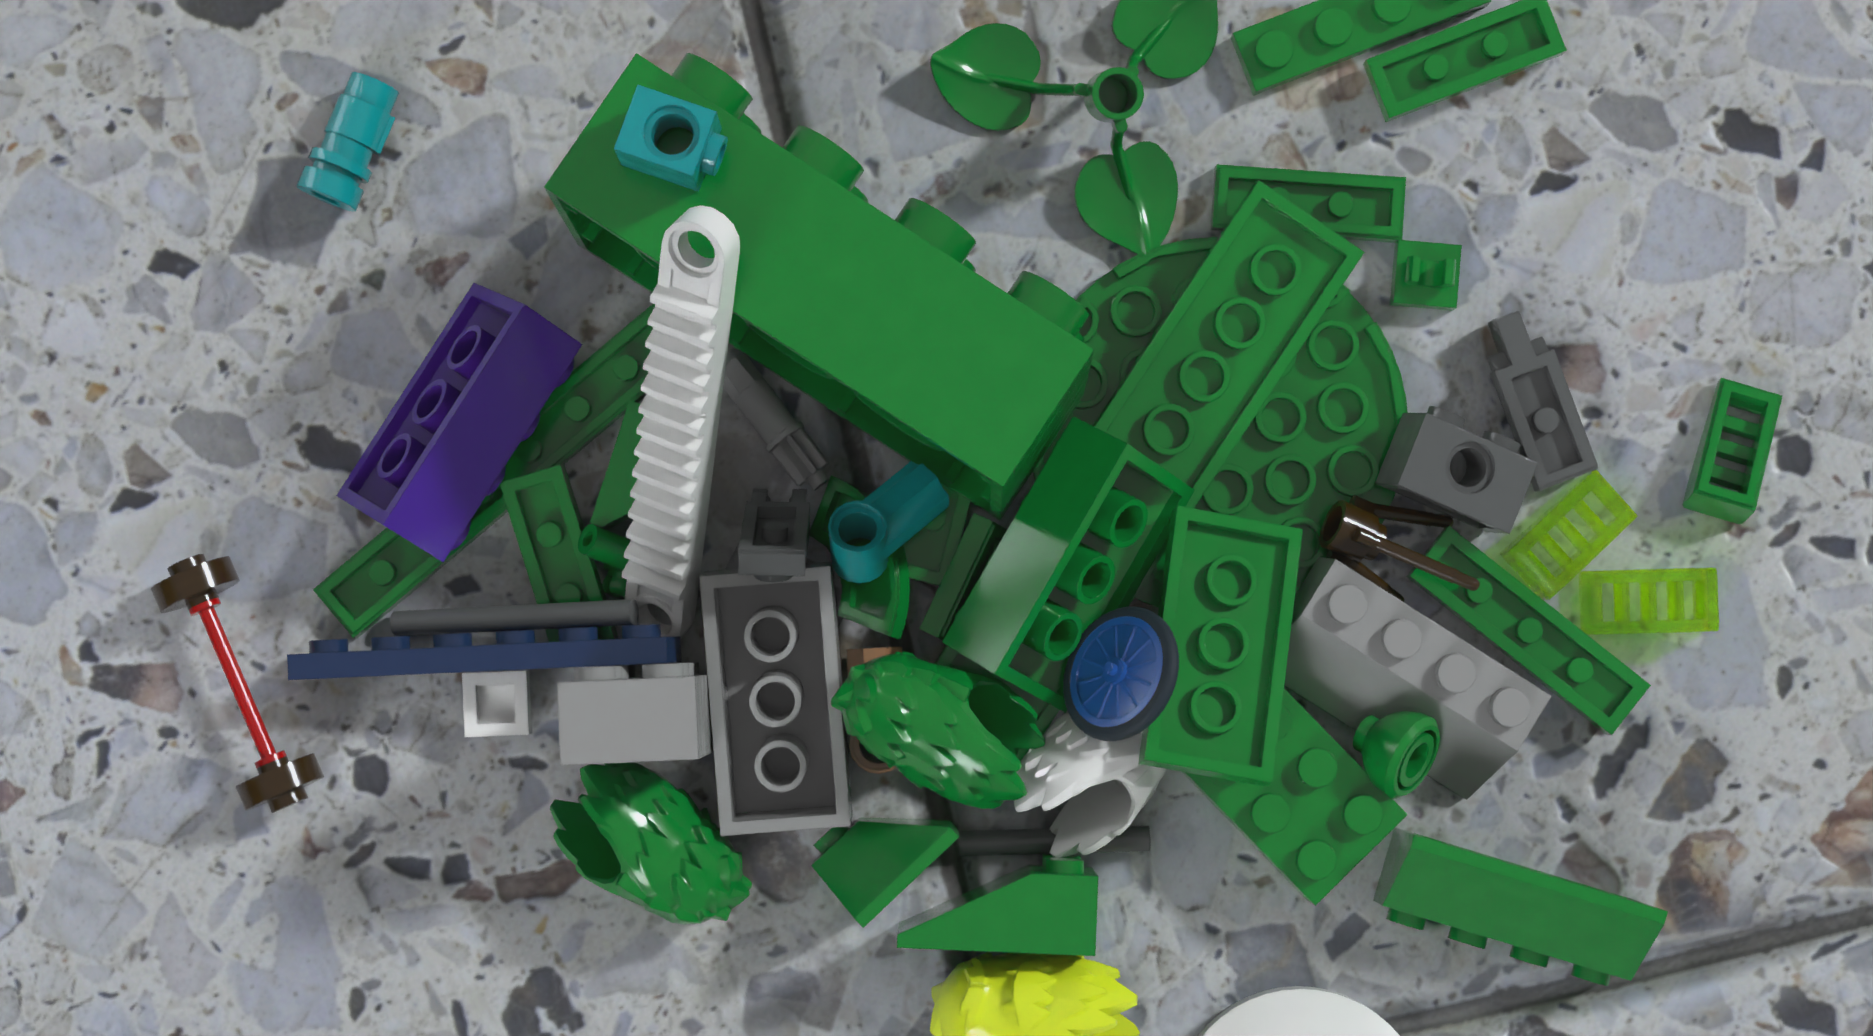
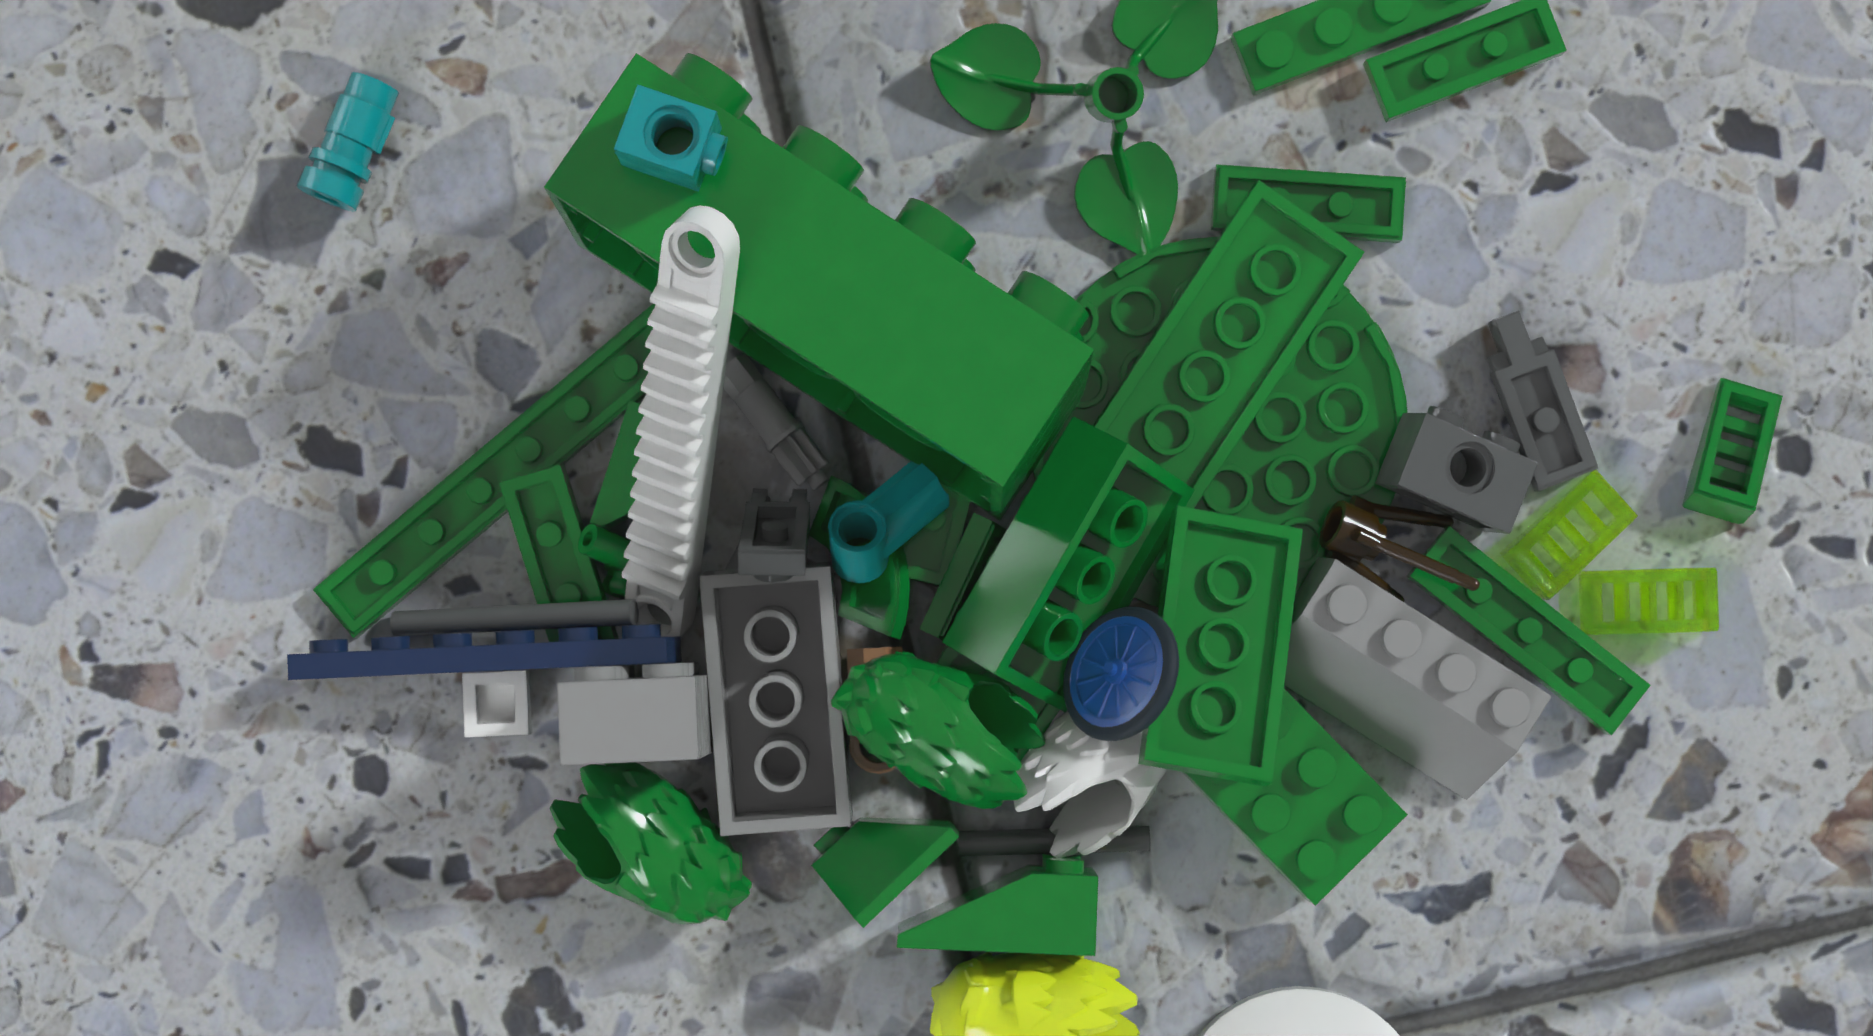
dark brown axle [151,554,324,813] -> none
dark purple slope [336,283,583,562] -> none
green brick [1353,711,1440,799] -> none
green slope [1373,827,1668,986] -> none
green tile [1390,240,1462,311] -> none

